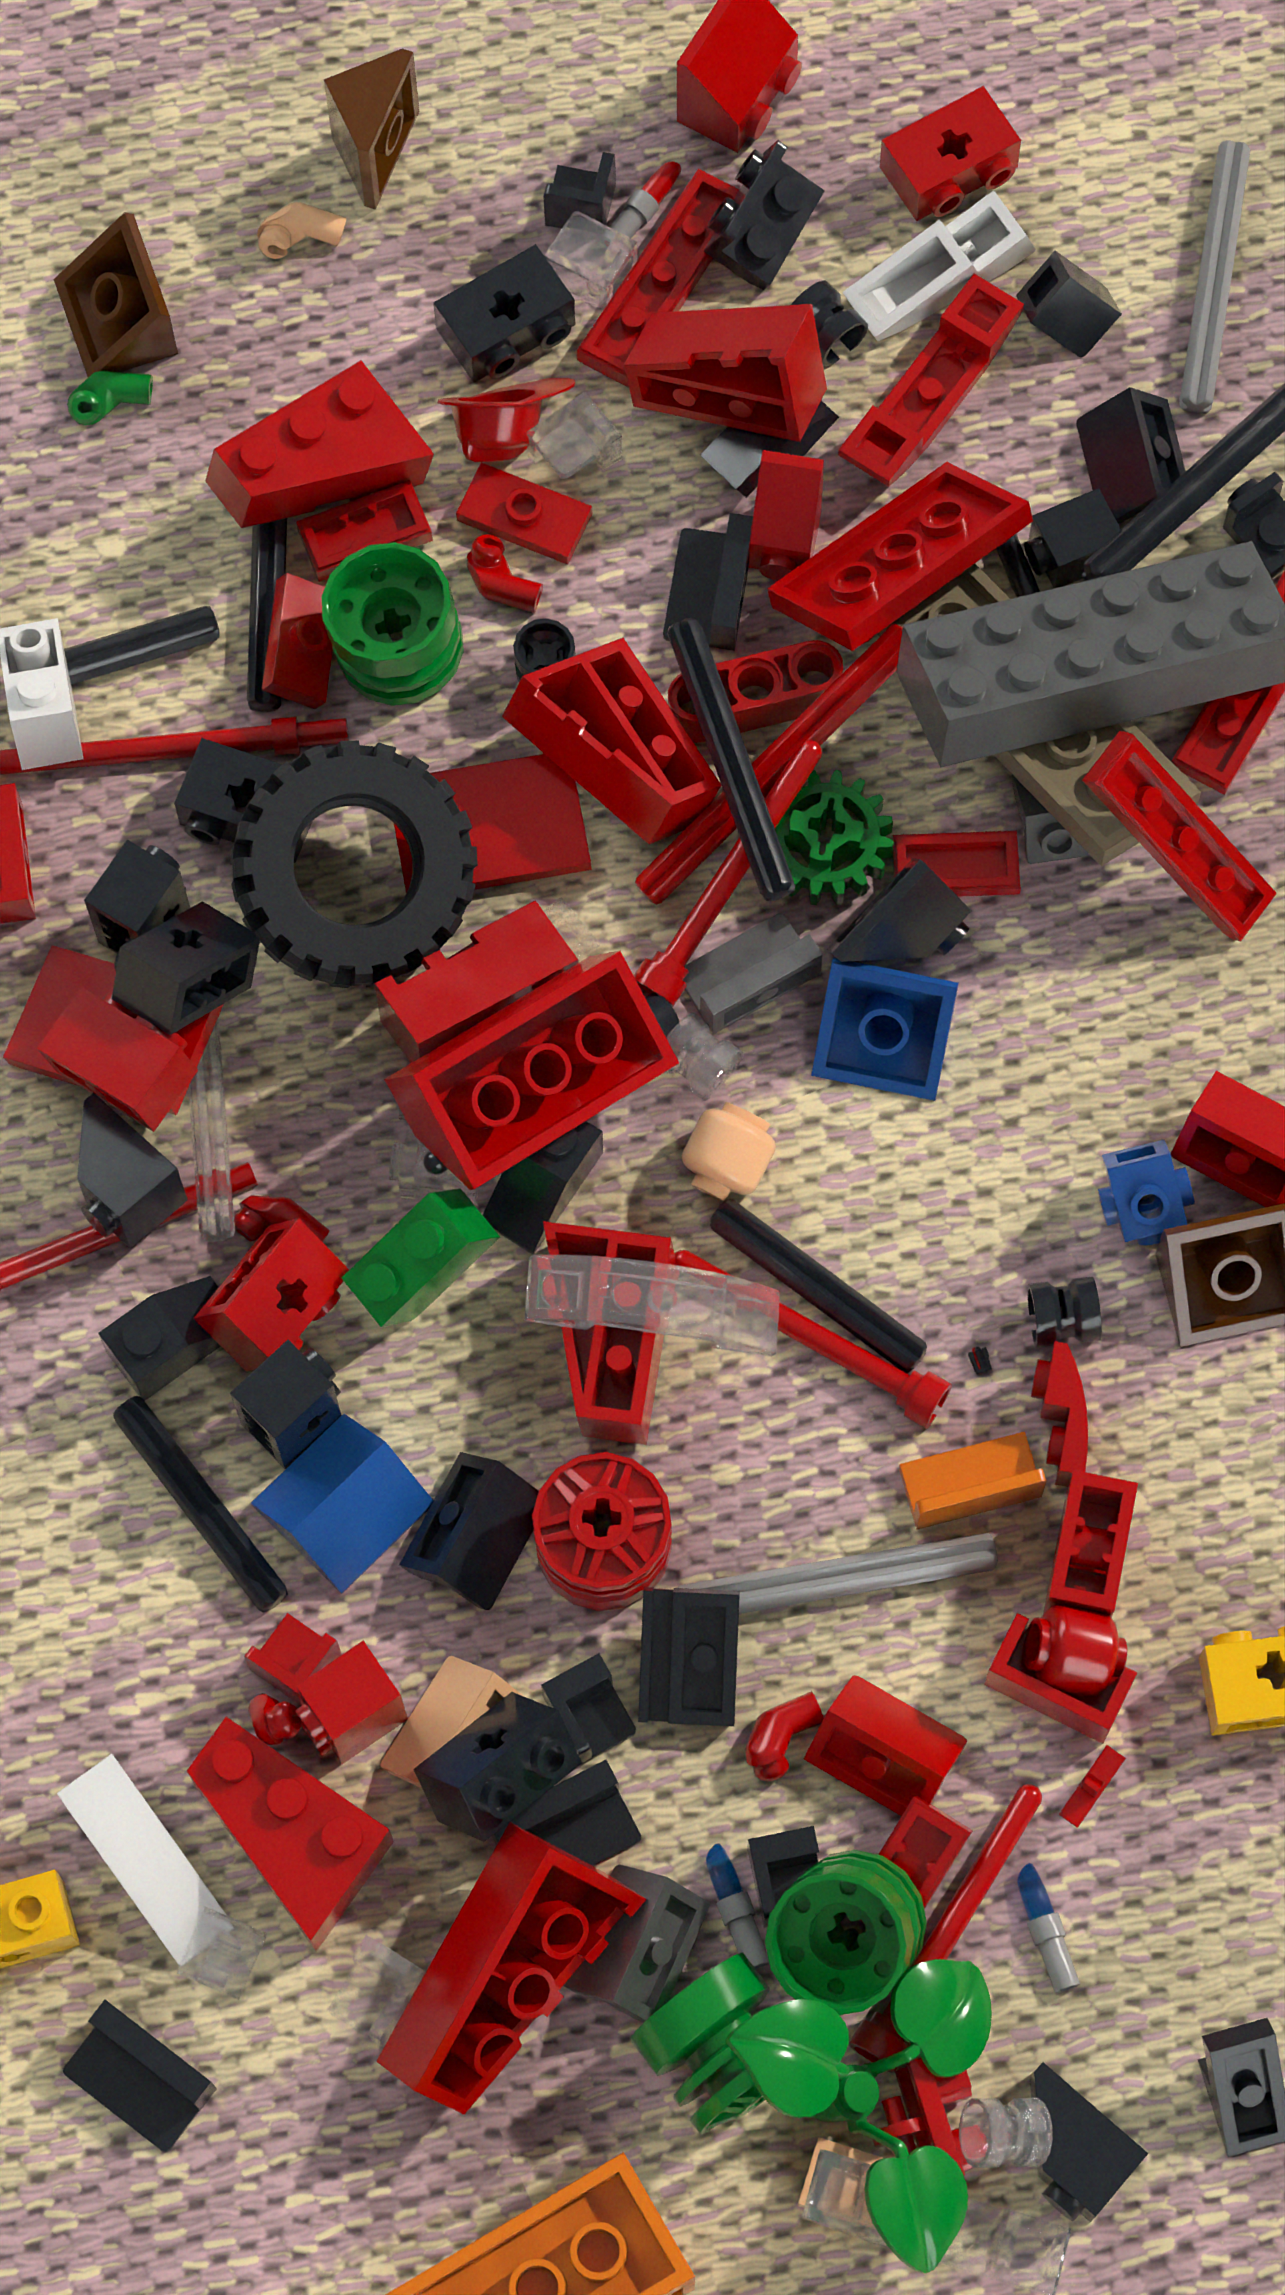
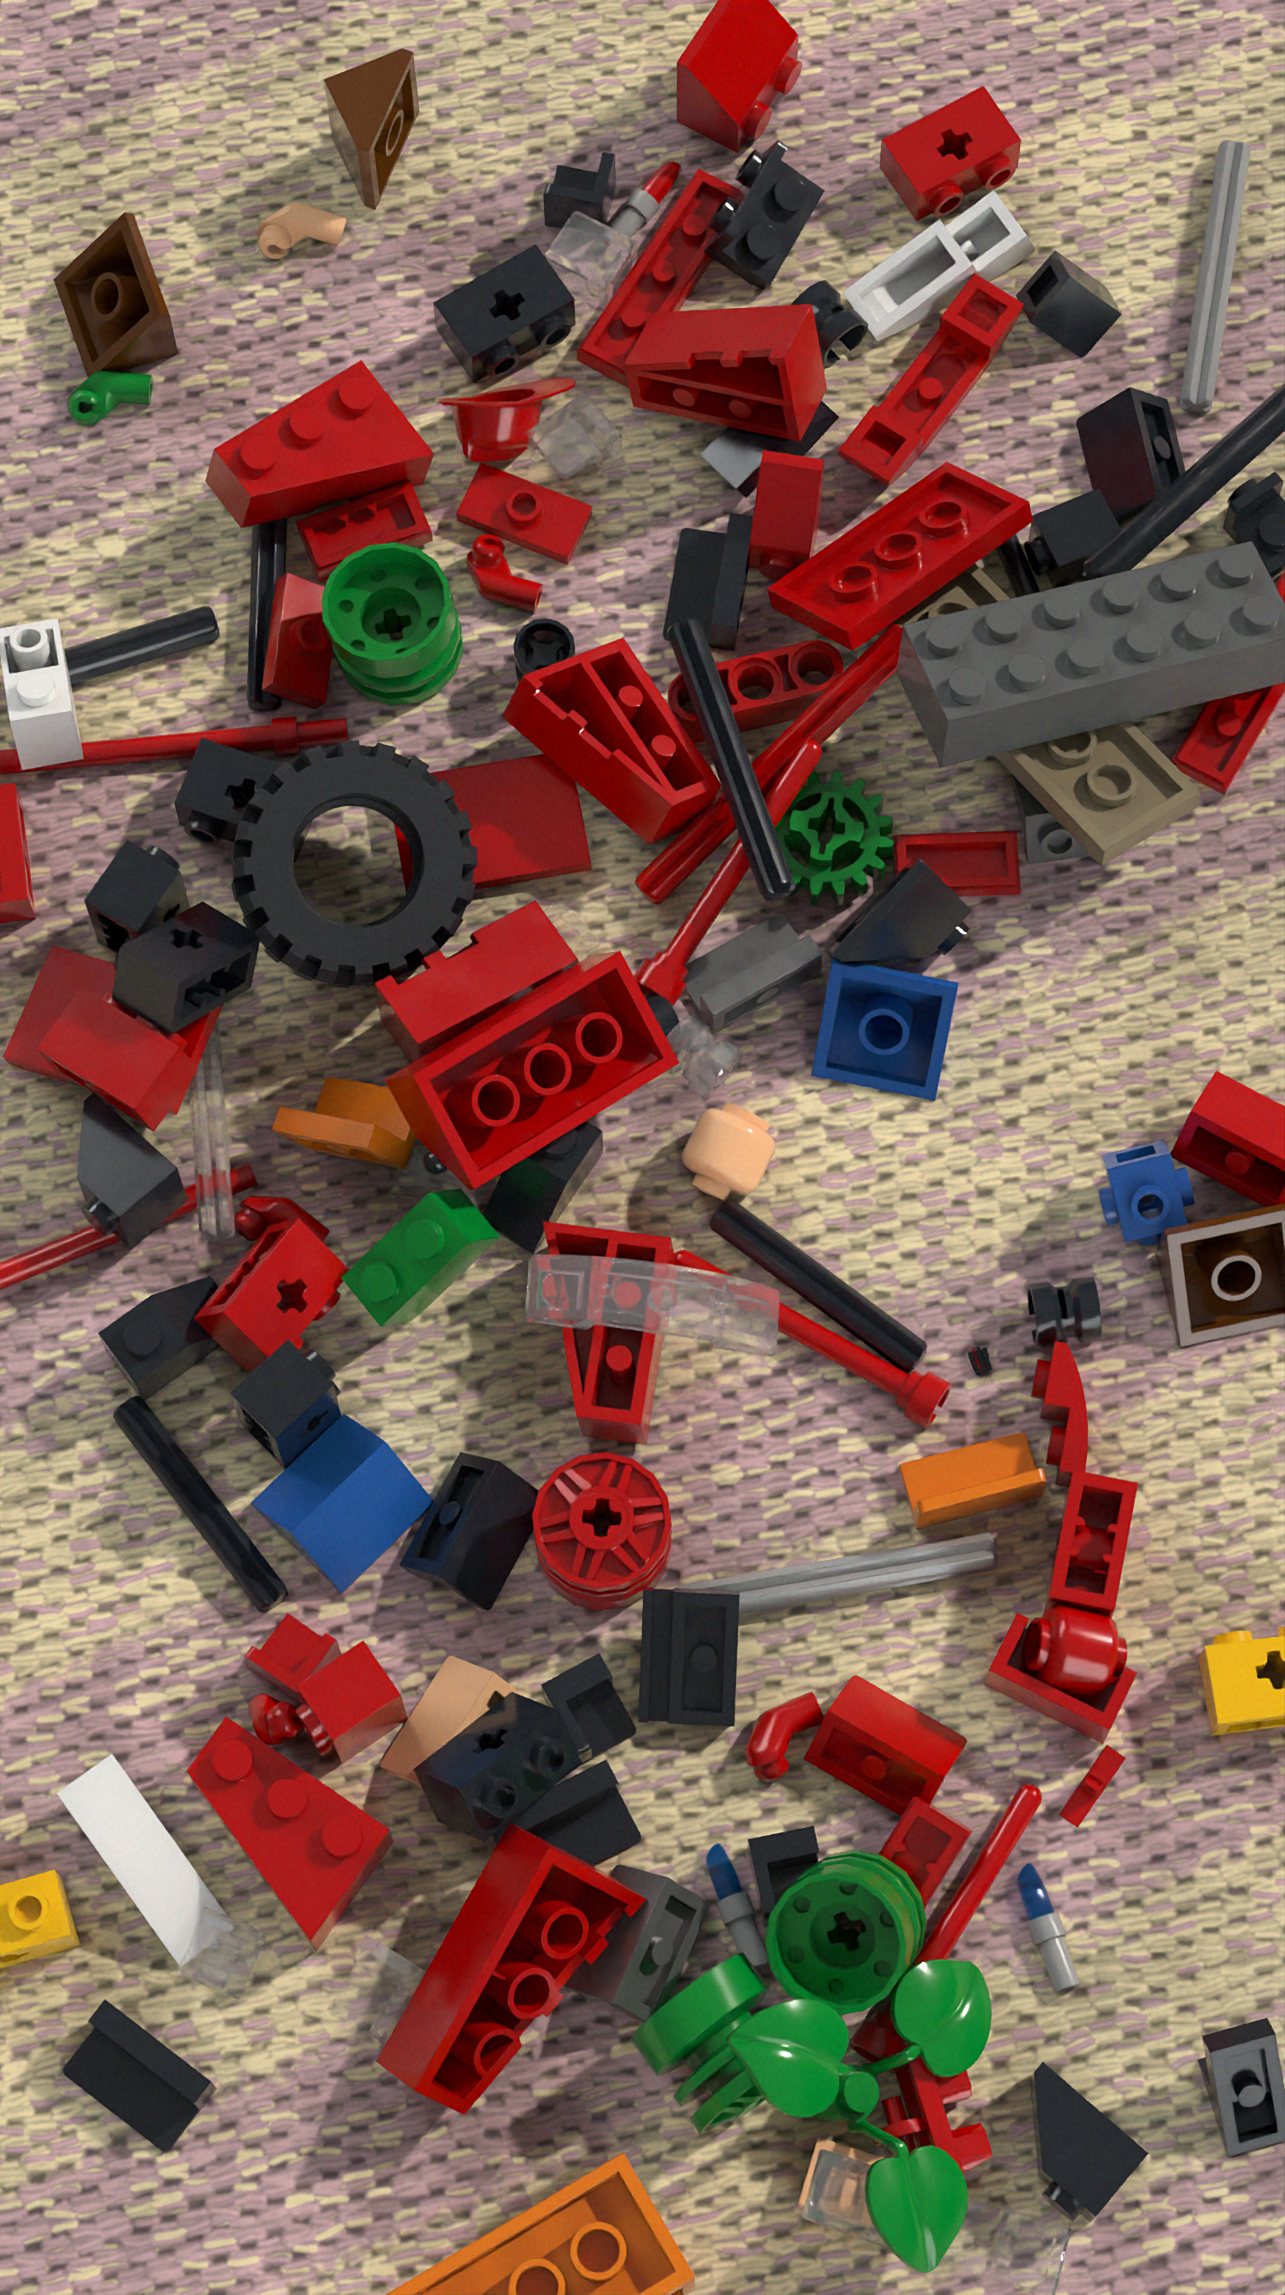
clear wheel [959,2098,1053,2168] -> none
red tile [1082,731,1277,942] -> none
none -> orange panel [272,1077,416,1170]

